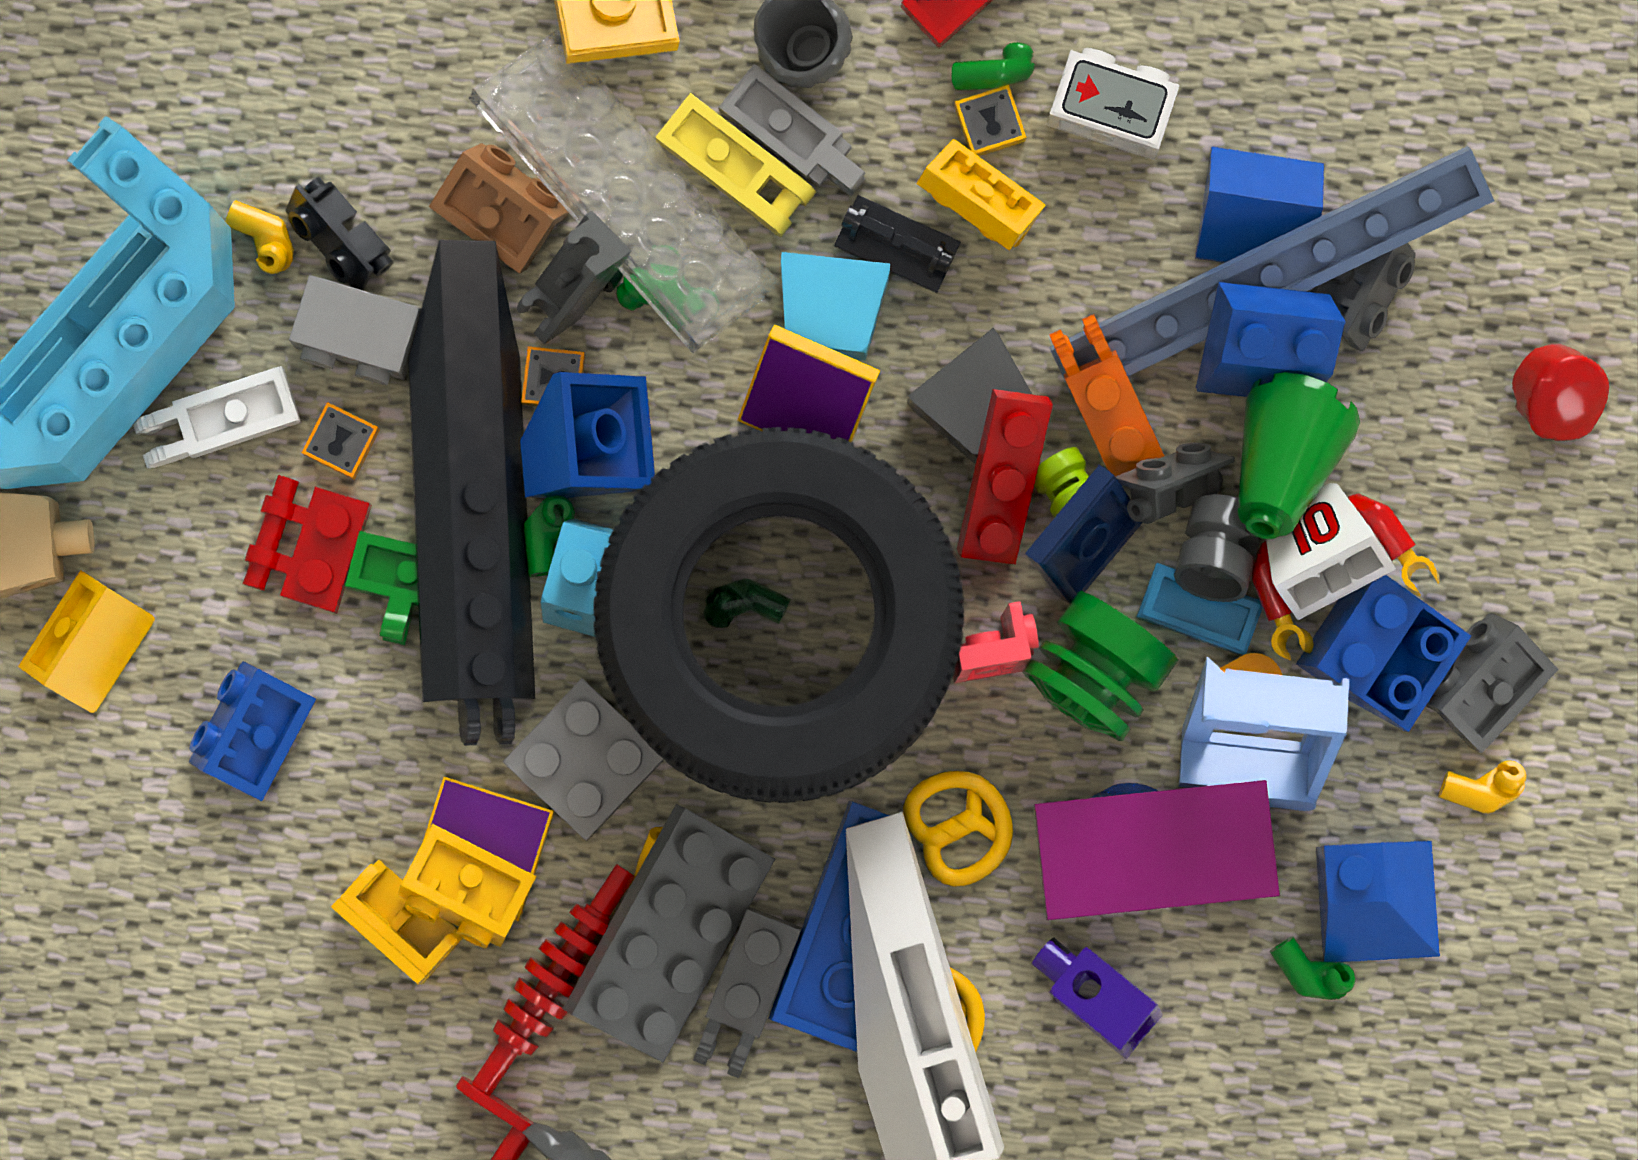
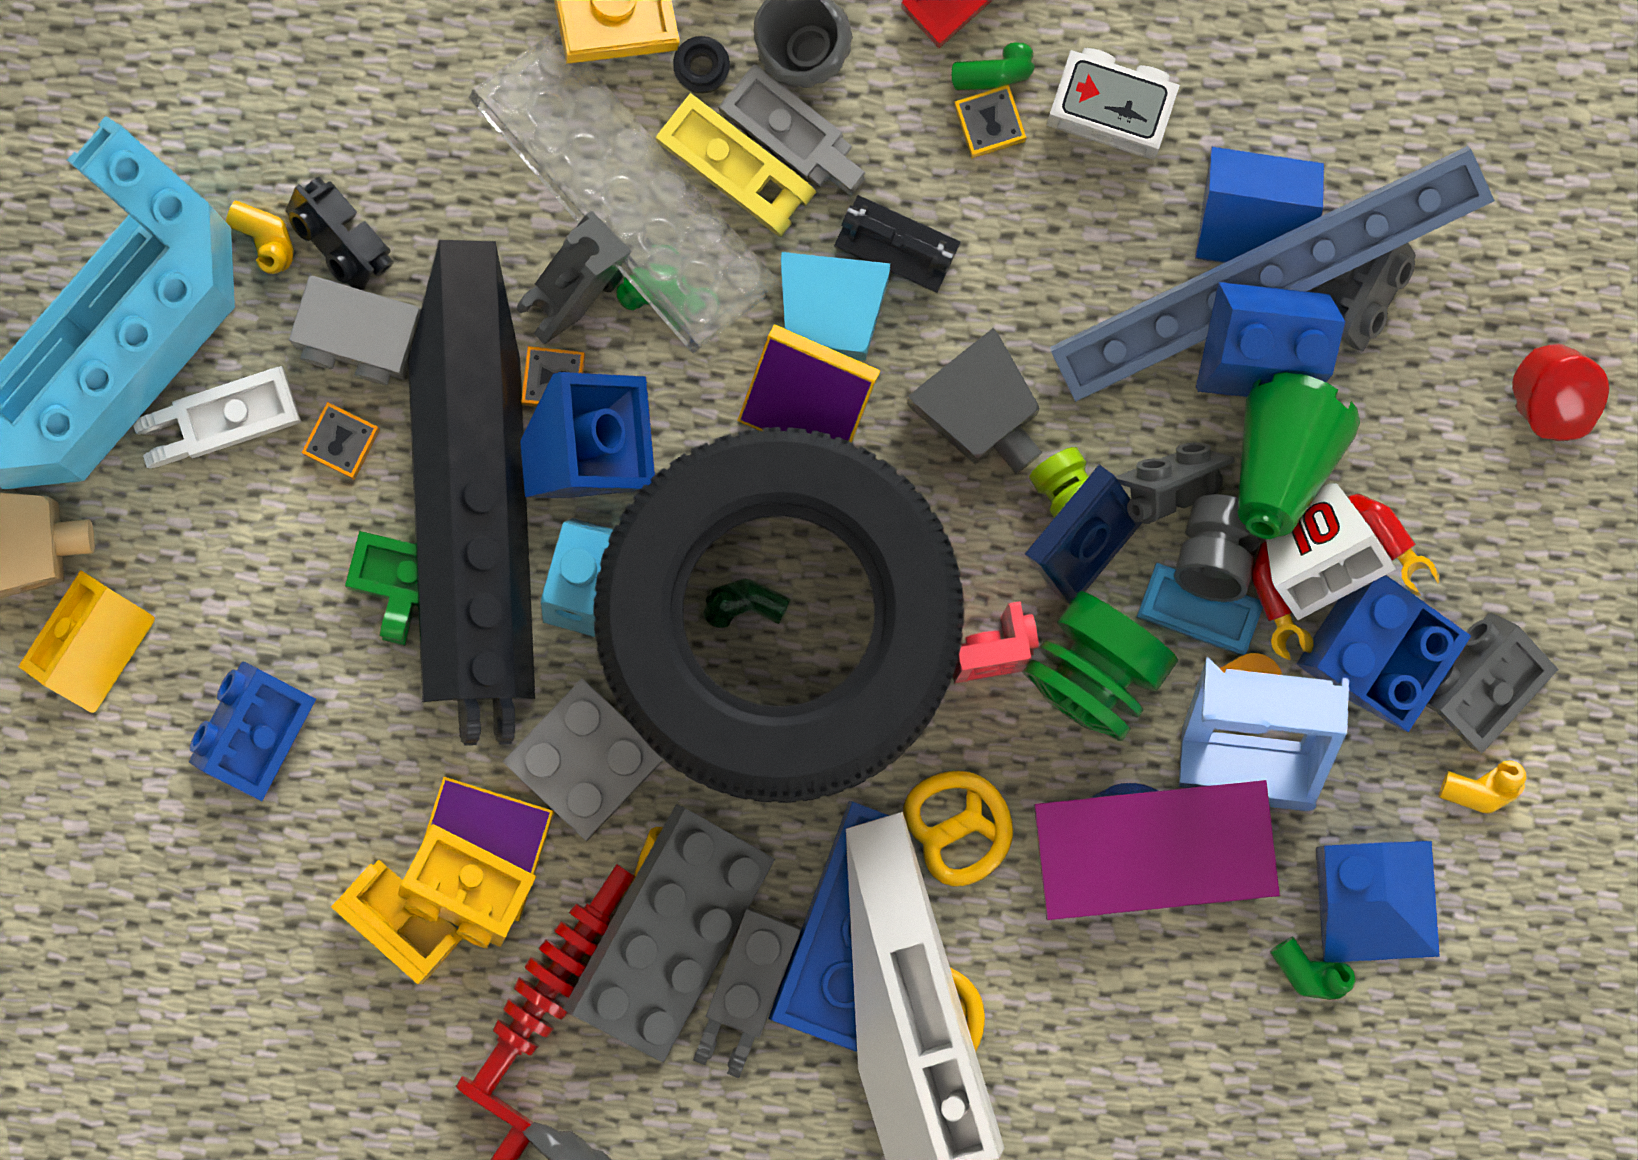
red plate [243,475,372,614] -> none
medium nougat bracket [429,143,571,274] -> none
green arm [524,495,575,577] -> none
yellow bracket [916,138,1046,251] -> none
red plate [956,389,1053,565] -> none
dark purple torso [1032,937,1163,1059] -> none
orange hinge [1049,314,1164,477] -> none
none -> black plate [673,36,730,94]

